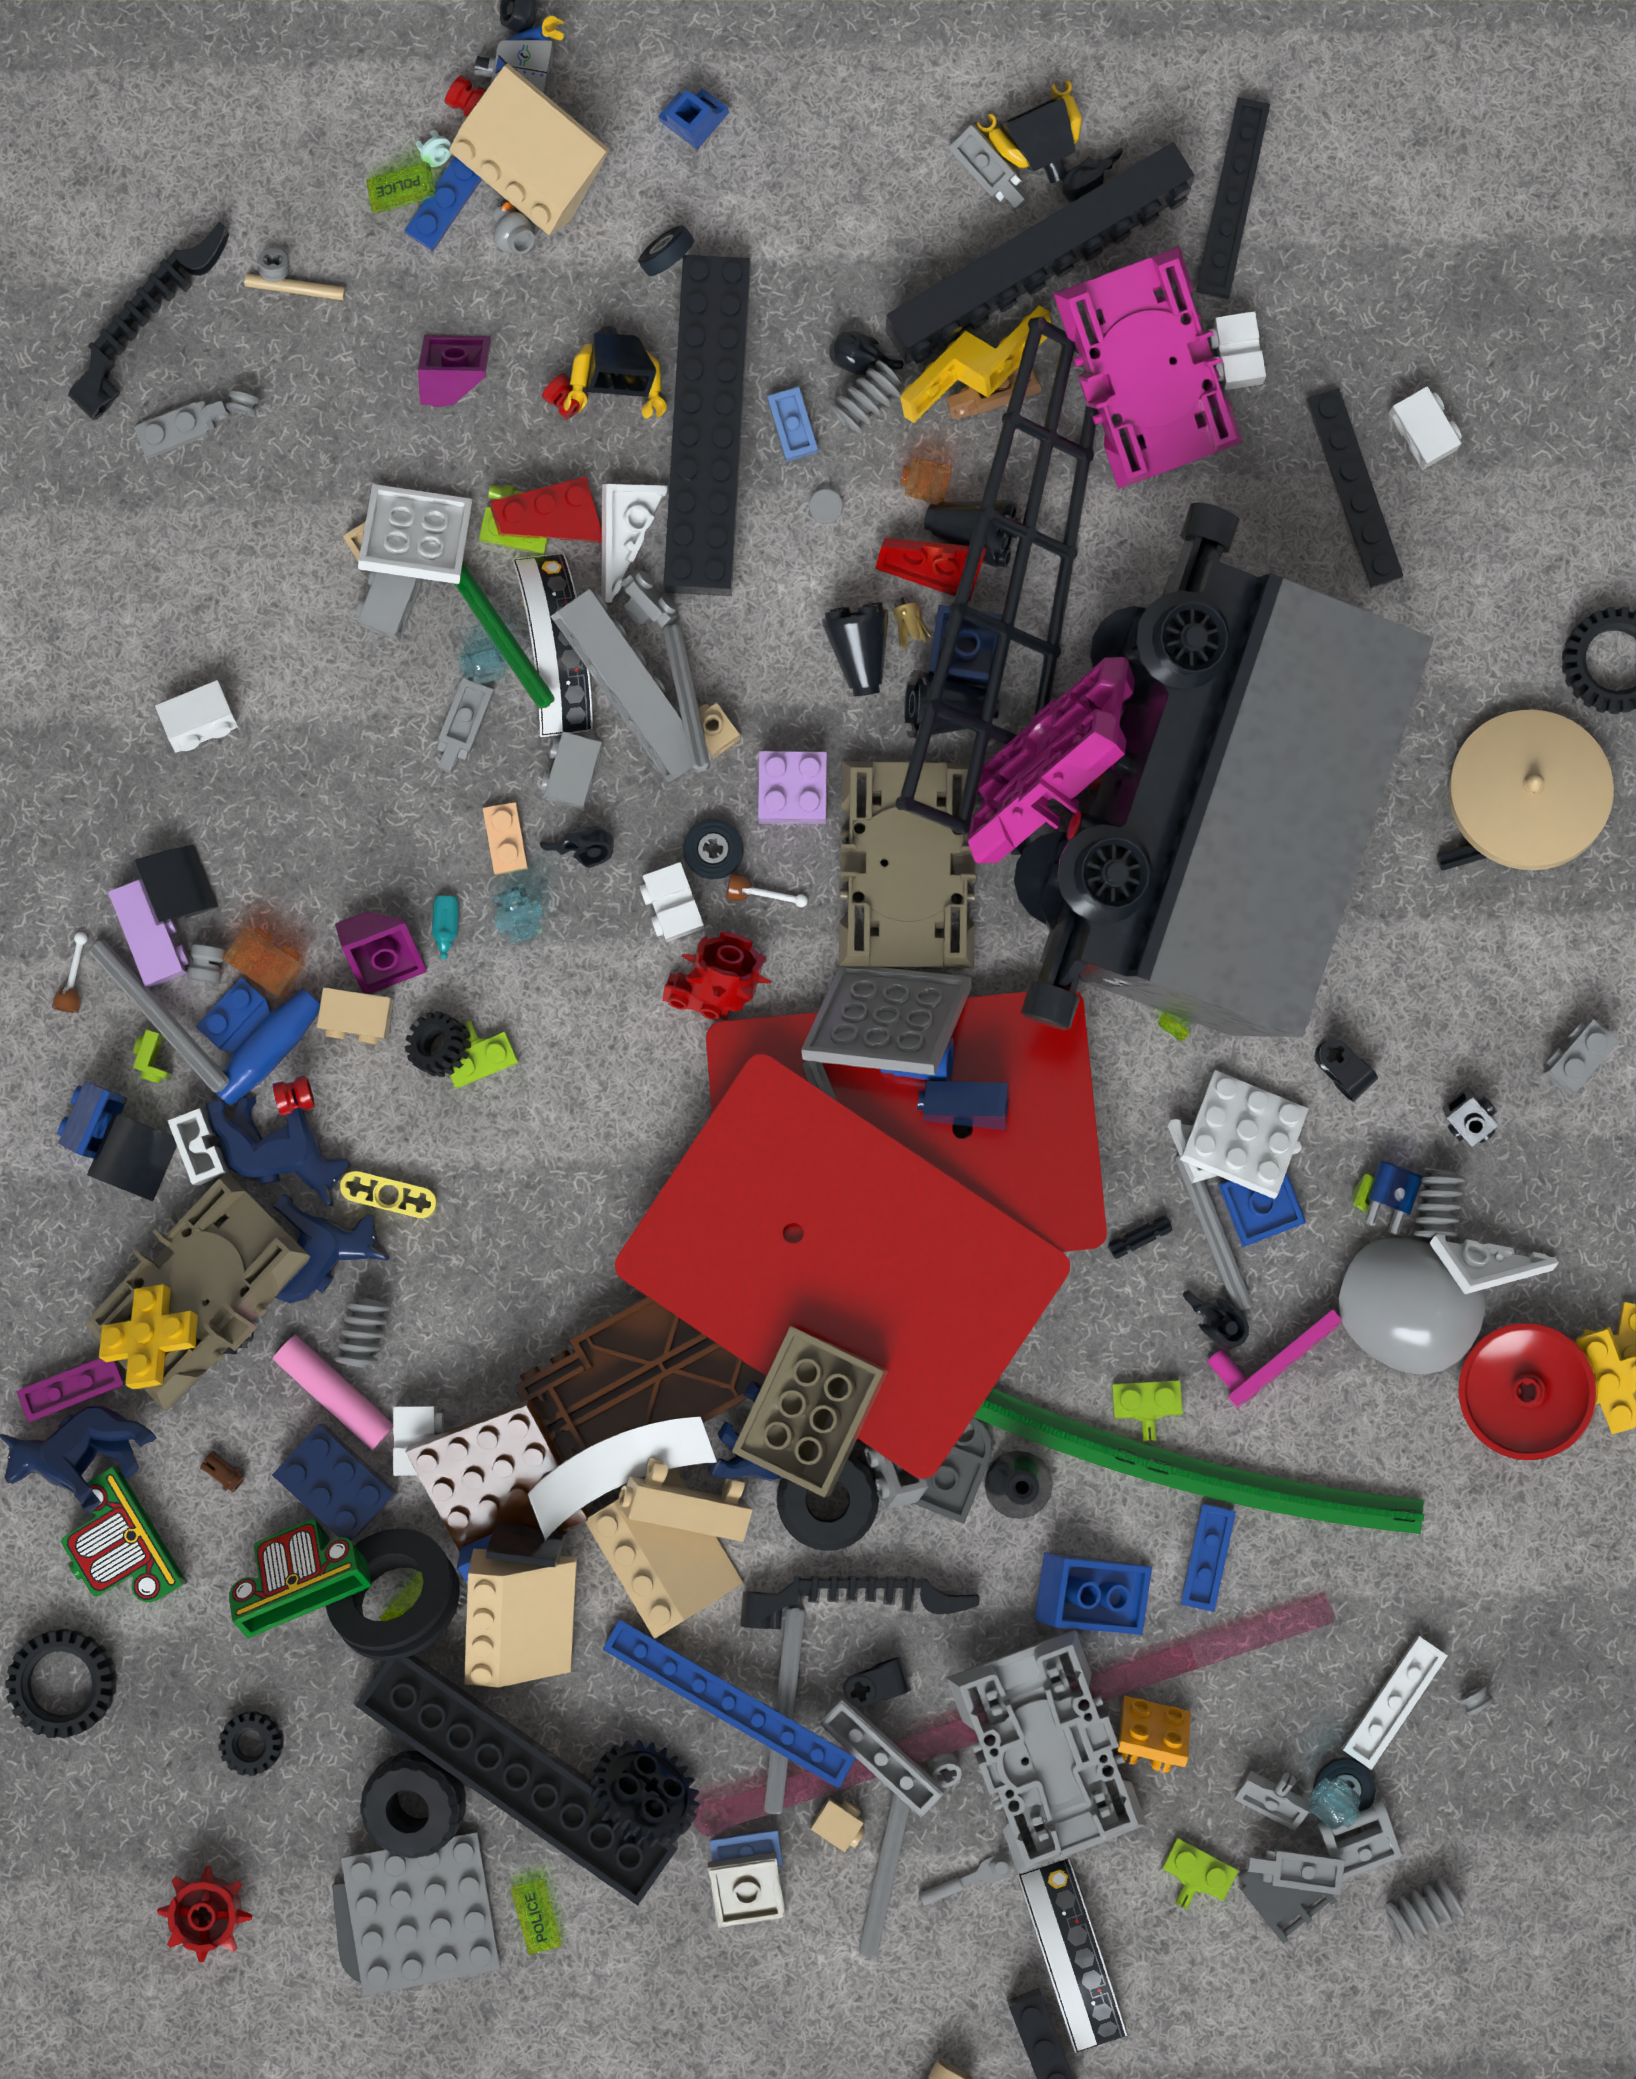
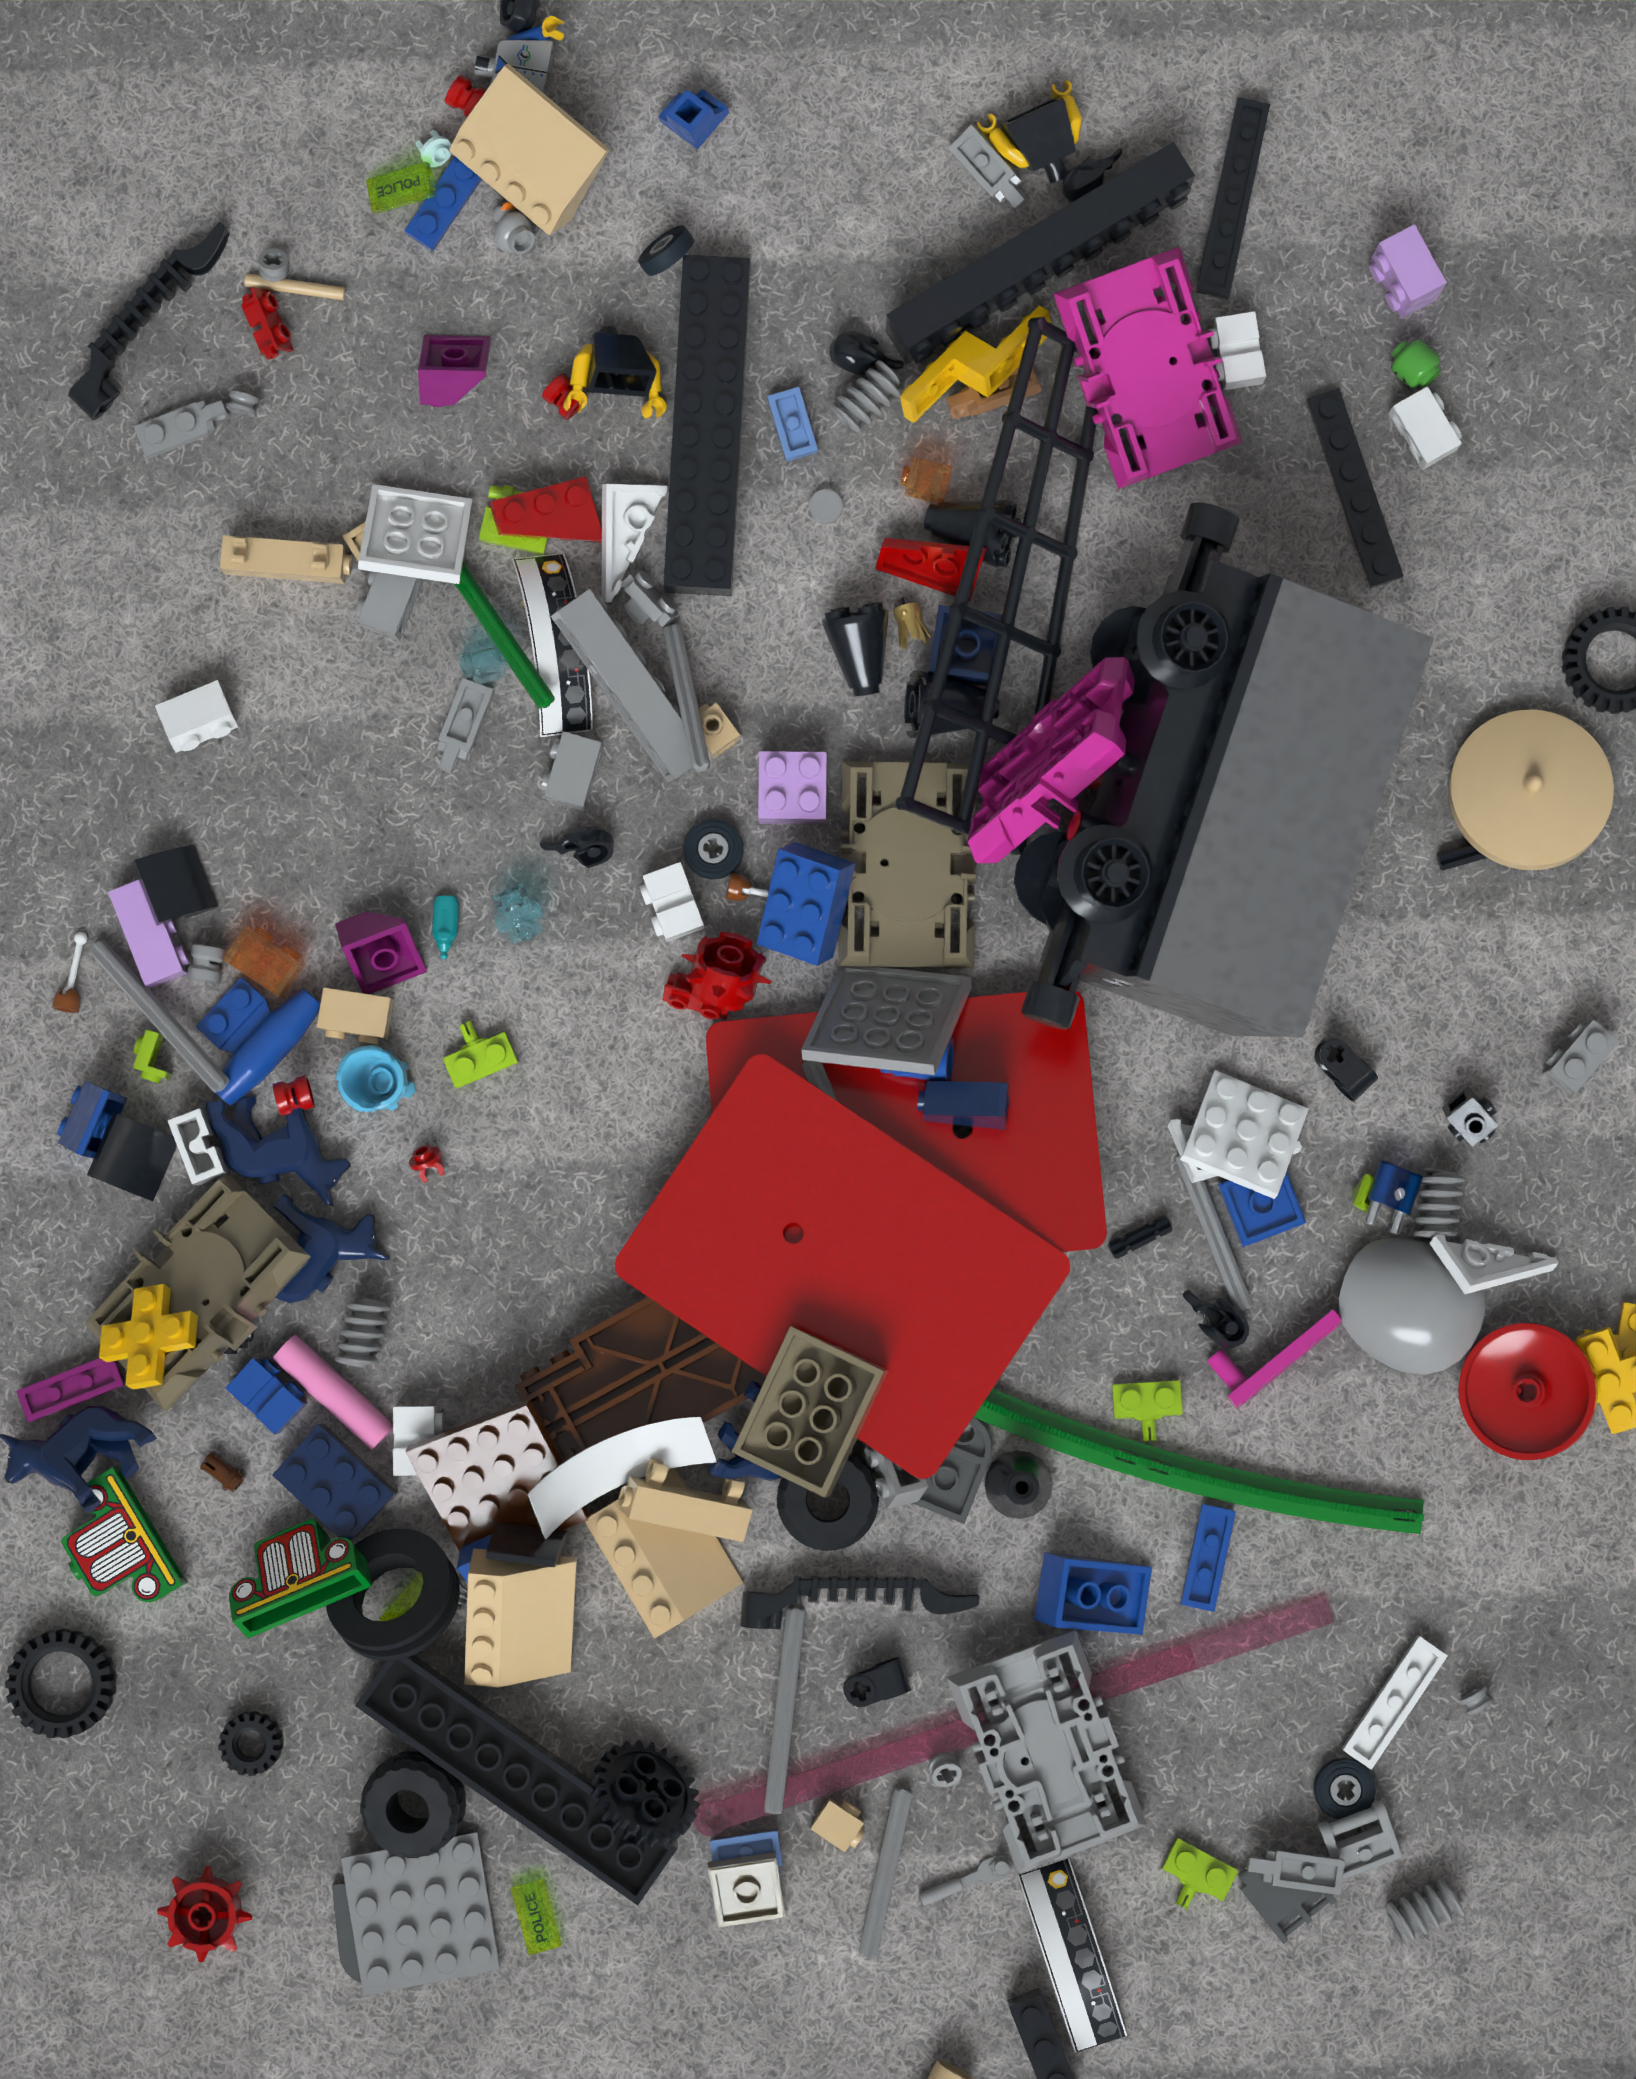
light yellow beam [340,1171,438,1218] -> none
black tyre [405,1011,471,1077] -> none
light nougat plate [483,802,528,875] -> none
blue plate [602,1619,857,1788] -> none
light grey brick [819,1696,945,1817] -> none
light orange plate [1117,1695,1191,1773] -> none
clear neon green tile [1157,1013,1191,1042] -> none
light grey plate [1234,1771,1312,1831] -> none
clear light blue head [1308,1777,1361,1829] -> none
none -> tan brick [220,535,352,584]
none -> blue brick [225,1357,307,1434]
none -> red hinge [241,287,294,360]
none -> medium azure hair [336,1045,416,1113]
none -> red plate [409,1145,444,1183]
none -> blue brick [757,842,856,966]
none -> lavender brick [1369,224,1447,318]
none -> bright green head [1391,339,1441,389]

